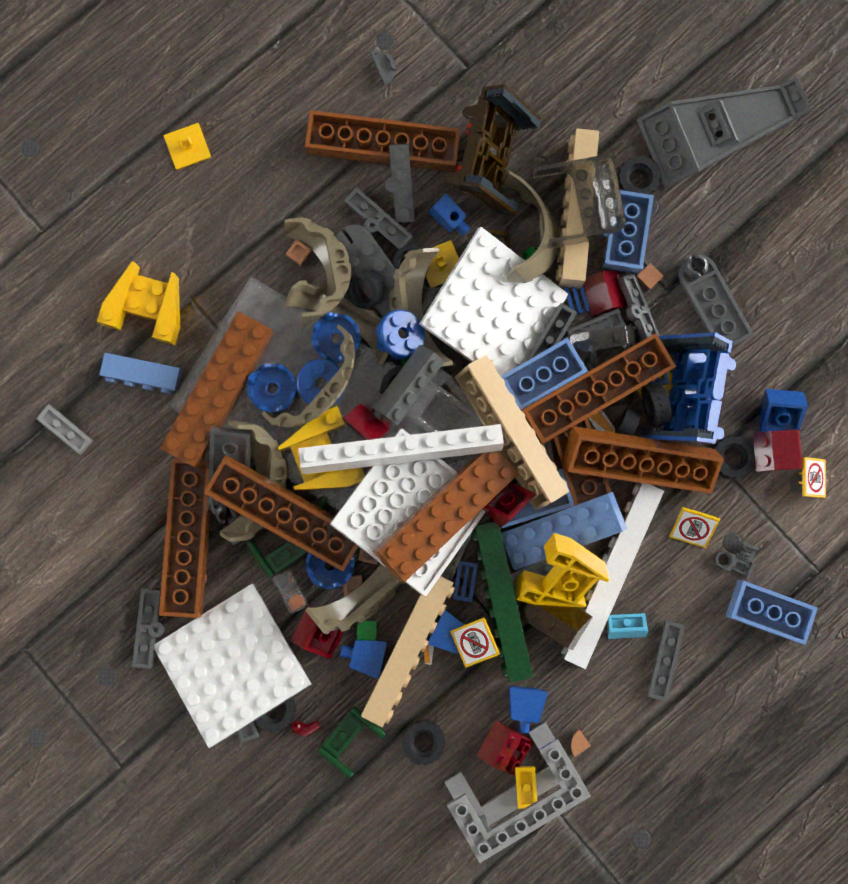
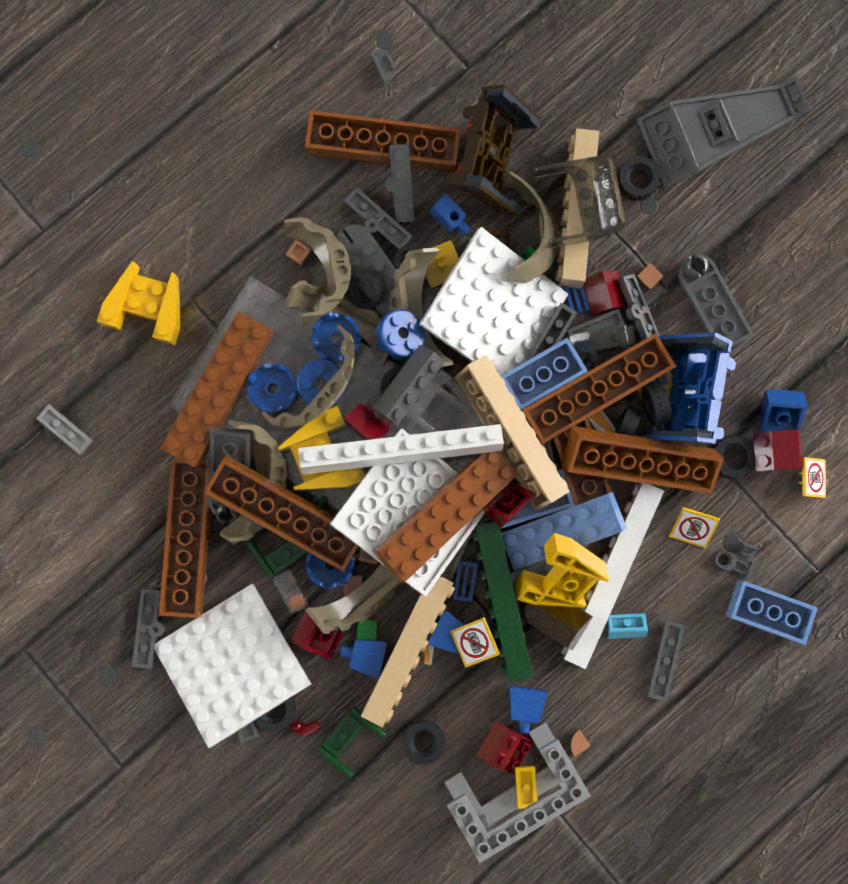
medium blue brick [99,353,183,395] -> none
yellow piece [163,123,211,170] -> none
medium blue brick [601,189,654,274] -> none

